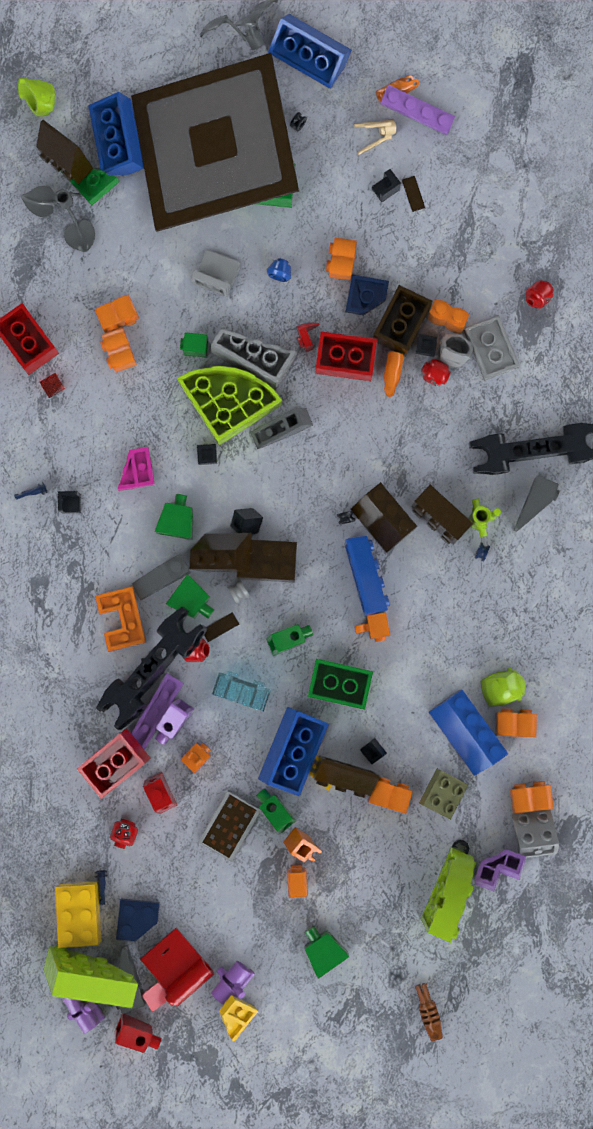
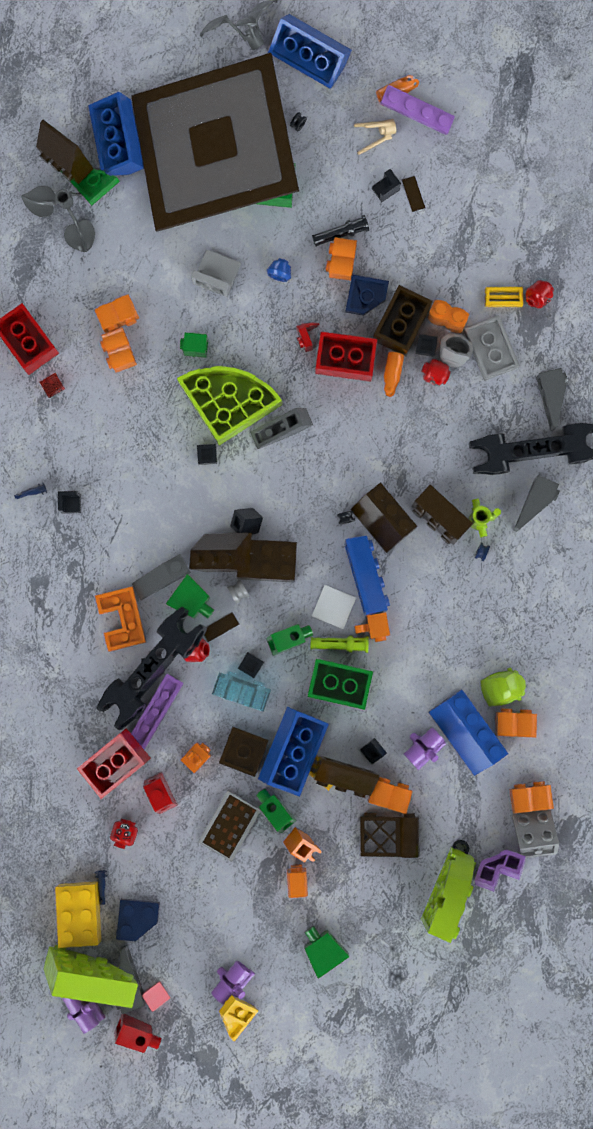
lime helmet [18,78,56,117] -> none
dark pink wing [118,447,155,491] -> none
red door [140,927,214,1007] -> none
green torso [155,494,193,540] -> none
medium lavender torso [155,698,194,745] -> none
light grey wedge [211,329,296,390] -> none
dark orange hinge [415,983,443,1041] -> none
olive plate [419,768,468,820] -> none
none -> dark brown plate [219,726,269,777]
none -> black plate [238,652,264,678]
none -> lime pin [310,635,369,653]
none -> black pin [312,215,369,247]
none -> white sticker [312,585,356,629]
none -> dark brown piece [360,813,420,858]
none -> medium lavender pin [404,728,446,770]
none -> yellow tile [485,287,523,307]
none -> dark grey slope [536,368,568,431]

